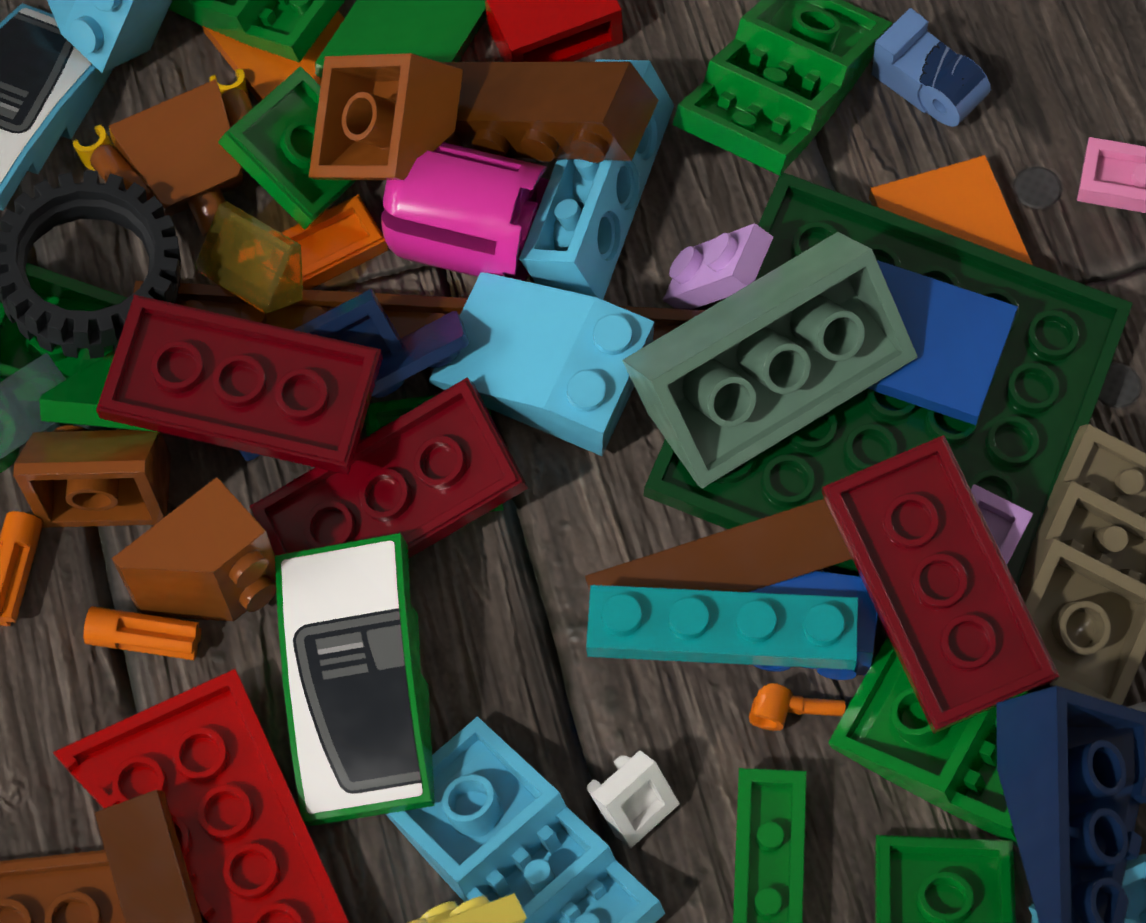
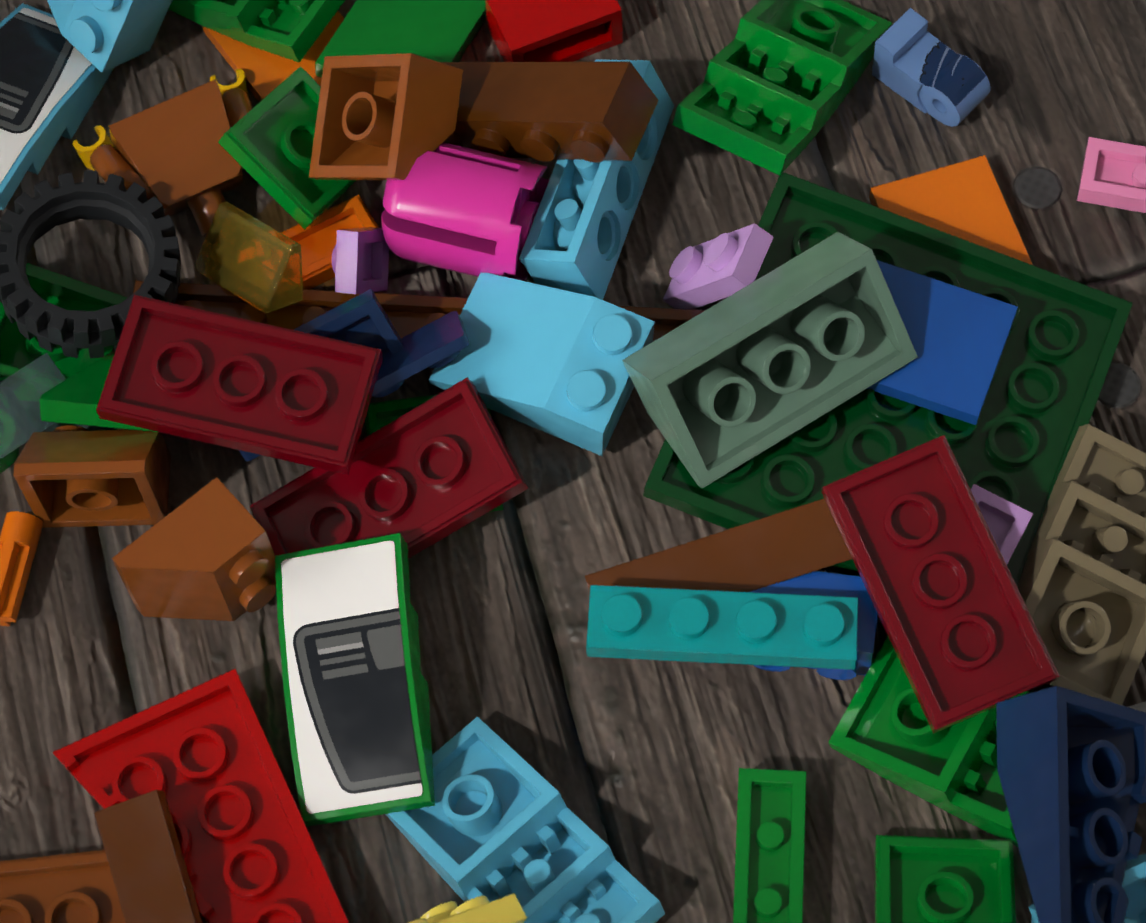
orange piece [83,606,201,660] -> none
white tile [587,750,680,848] -> none
orange hand [749,683,845,731] -> none
none -> medium lavender plate [332,227,389,294]

